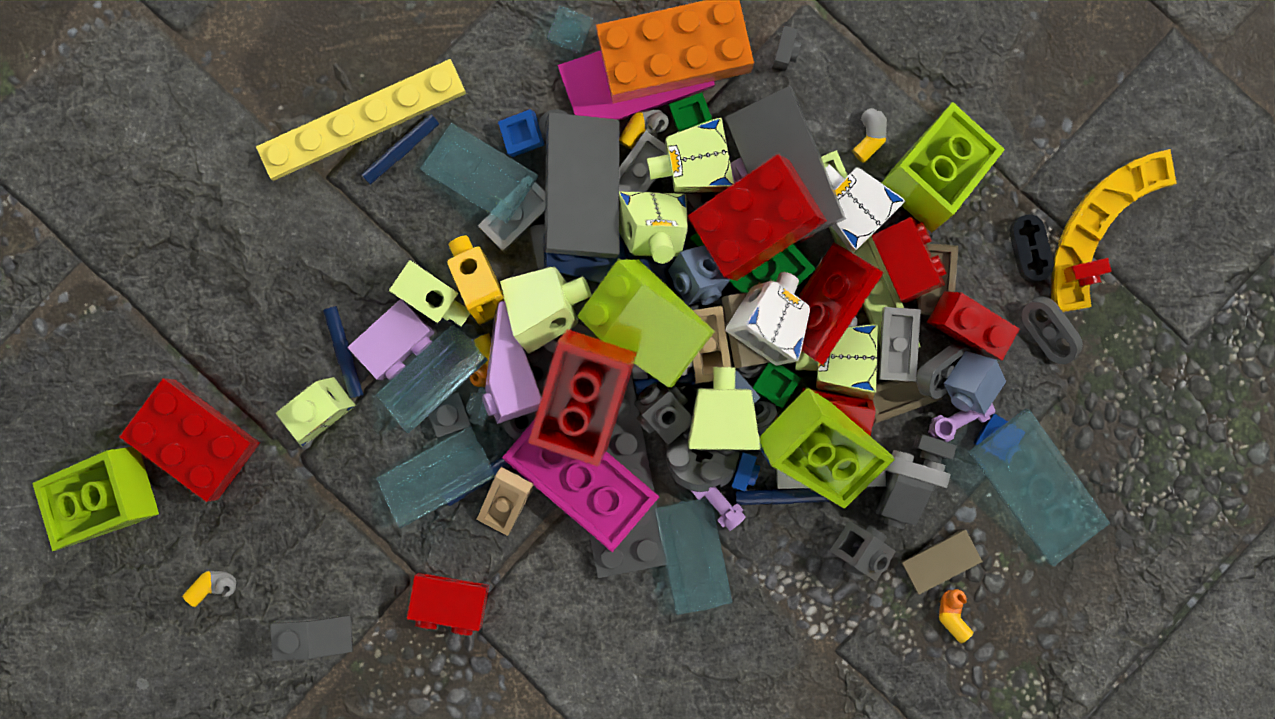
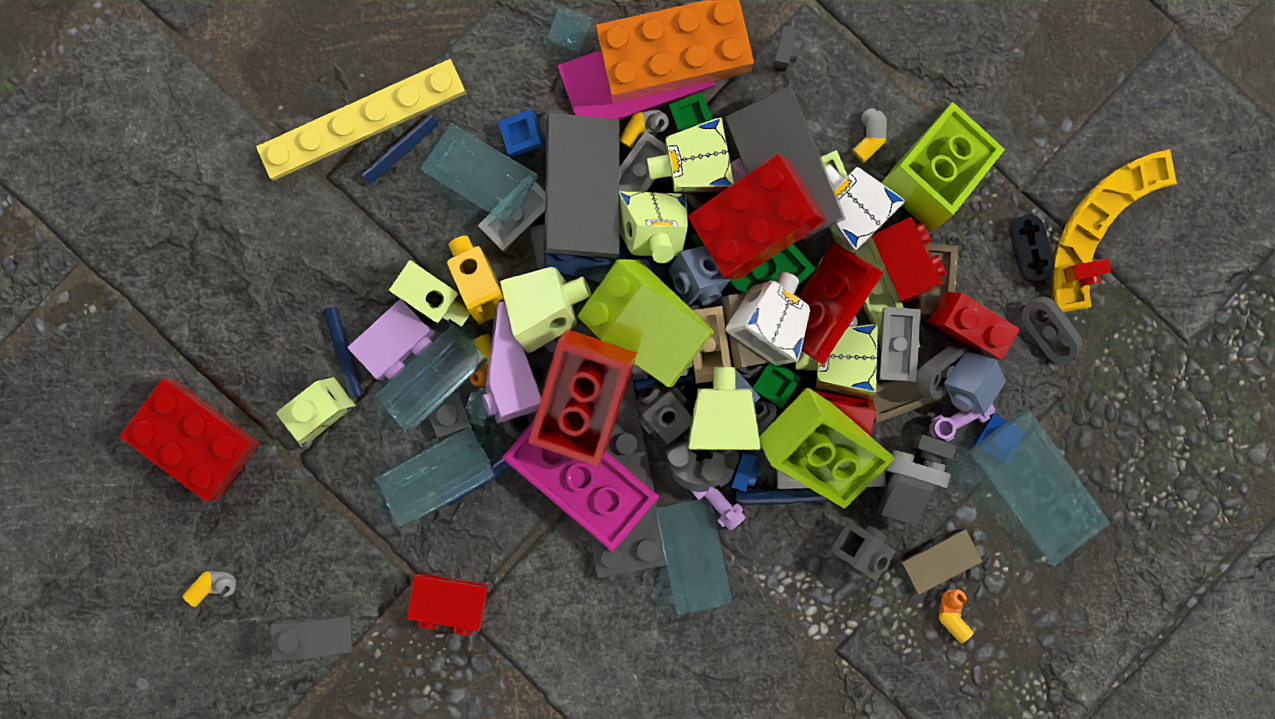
lime slope [32,447,159,551] -> none
tan slope [476,467,533,536] -> none

